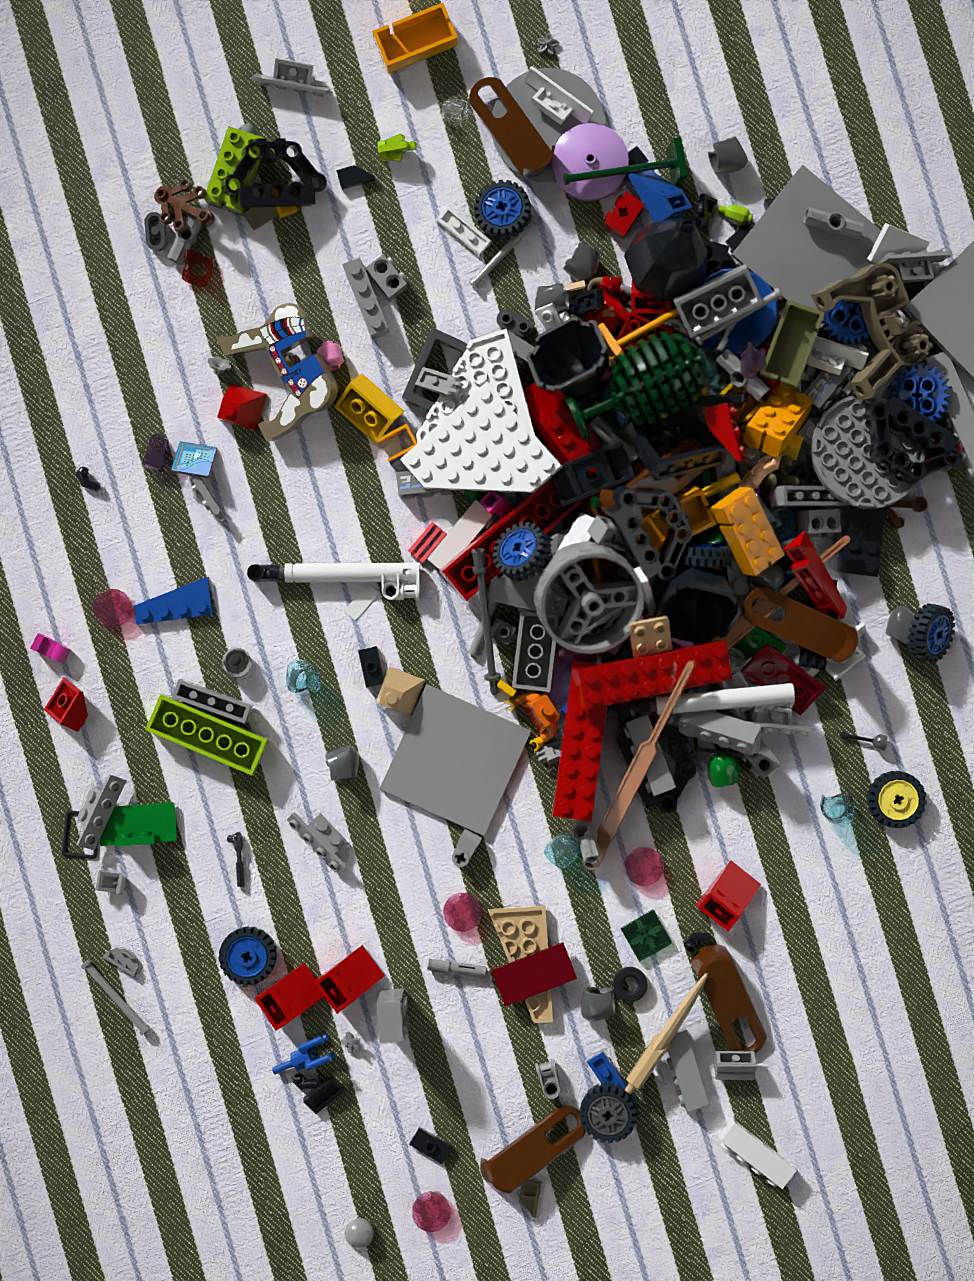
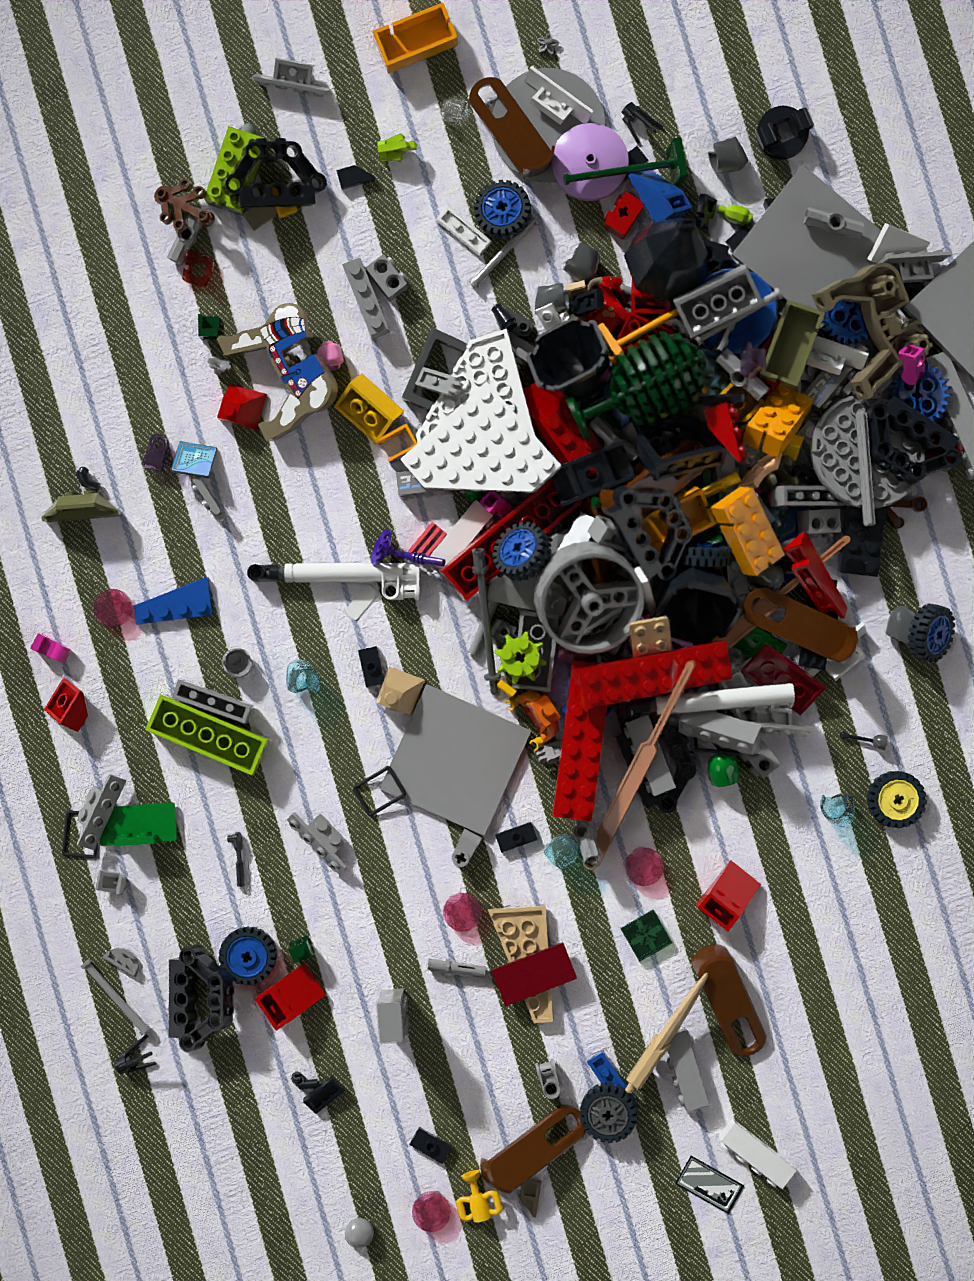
dark grey plate [144,212,167,252] -> none
blue plant [272,1034,337,1075] -> none
red slope [314,944,385,1014] -> none
dark grey piece [325,744,359,782] -> none
light grey plant [341,1031,361,1053] -> none
dark grey piece [581,987,615,1022] -> none
black tyre [613,967,648,1002] -> none
black arm [684,932,710,952] -> none
light grey brick [714,1051,756,1080] -> none
none -> olive wedge [41,490,122,523]
none -> black plant [114,1034,156,1074]
none -> black brick [169,945,234,1053]
none -> dark green panel [198,314,220,340]
none -> dark green brick [288,935,314,963]
none -> black piece [353,766,406,816]
none -> dark purple dish [371,529,446,567]
none -> yellow piece [456,1170,503,1222]
none -> black cone [491,303,517,332]
none -> lime brick [494,631,547,684]
none -> black plate [495,821,538,853]
none -> black plant [621,102,663,144]
none -> sticker [675,1155,744,1214]
none -> black piece [755,105,814,160]
none -> light grey axle [855,412,875,526]
none -> dark pink leg [898,344,925,385]

